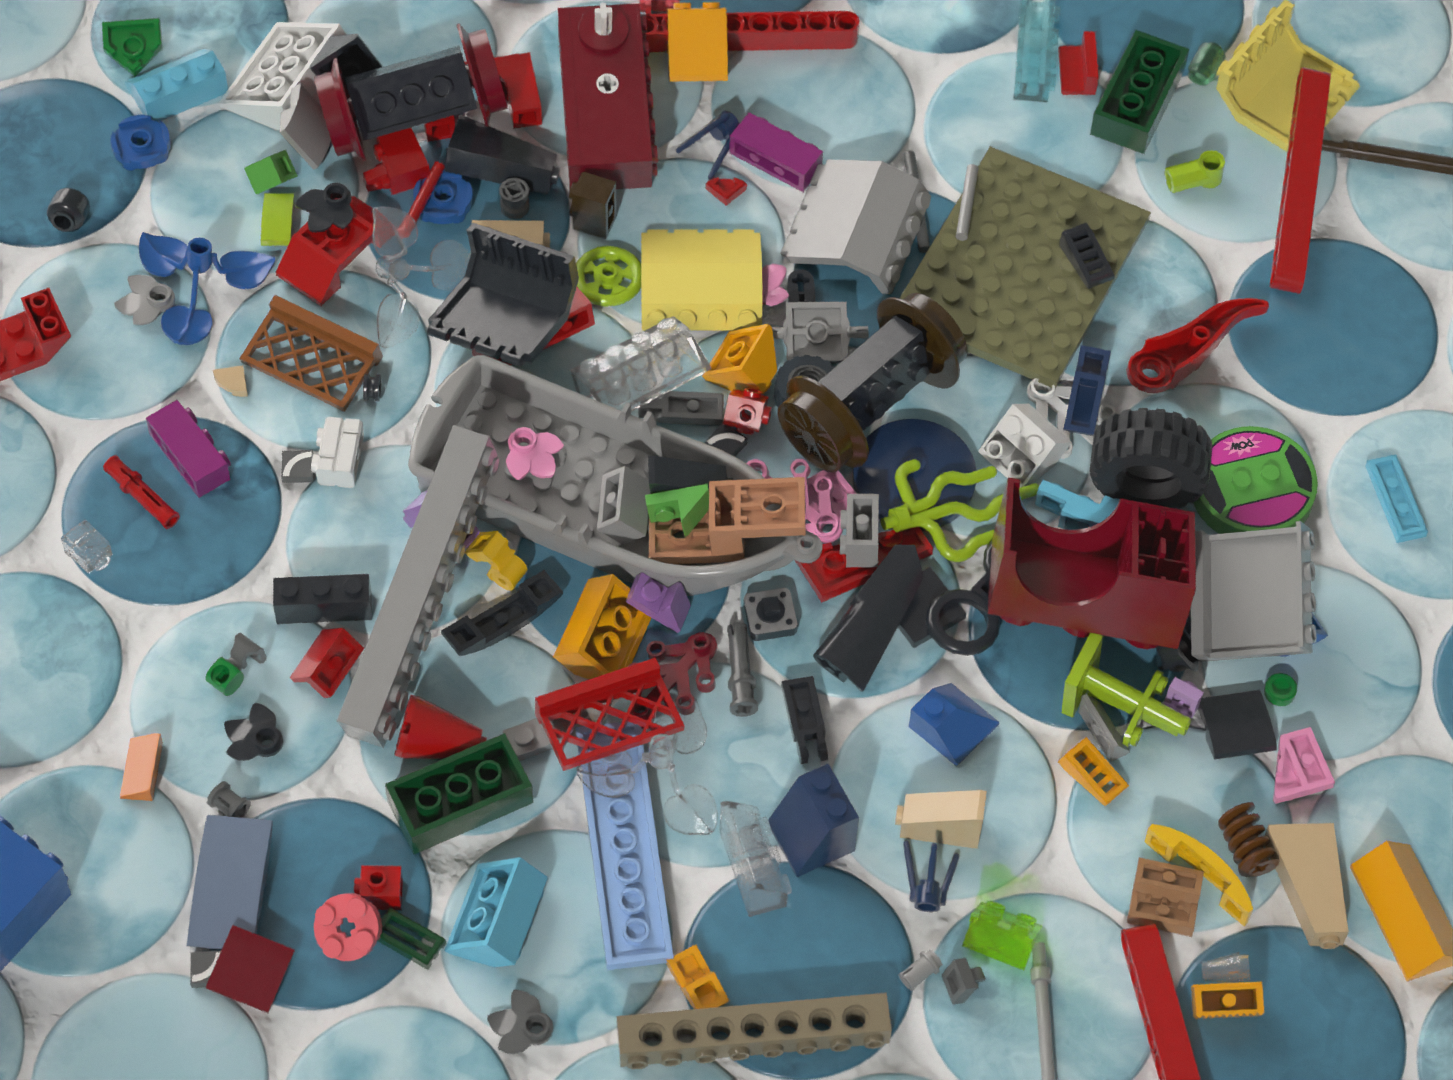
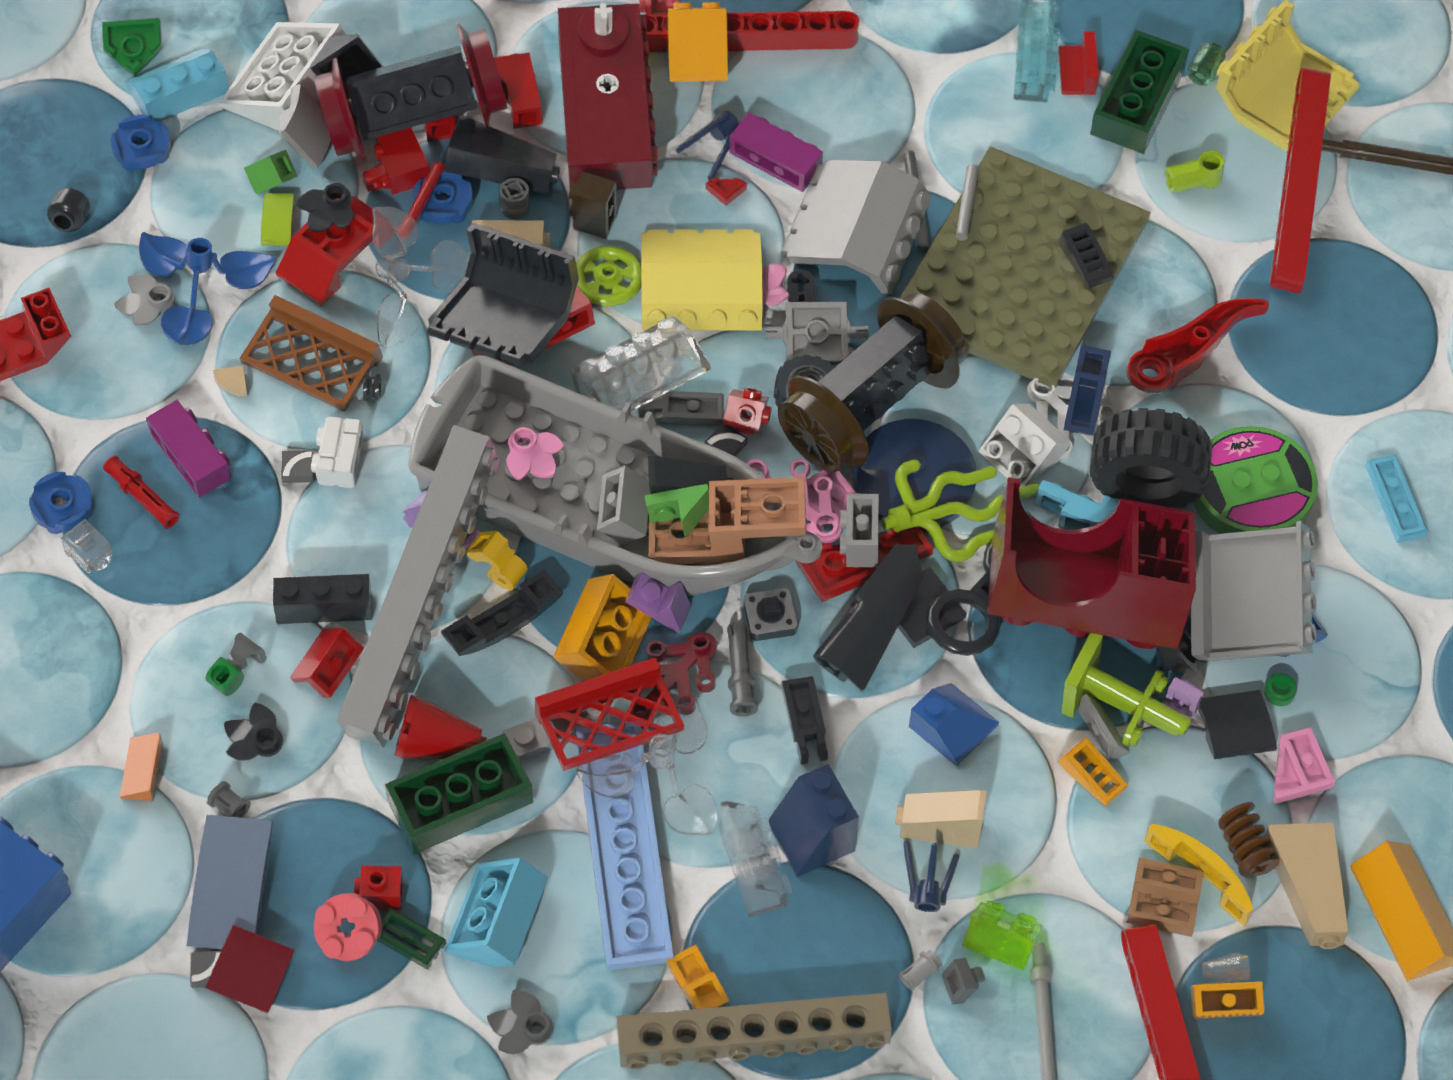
light orange slope [702,324,777,394] -> none
none -> blue plate [29,472,93,534]

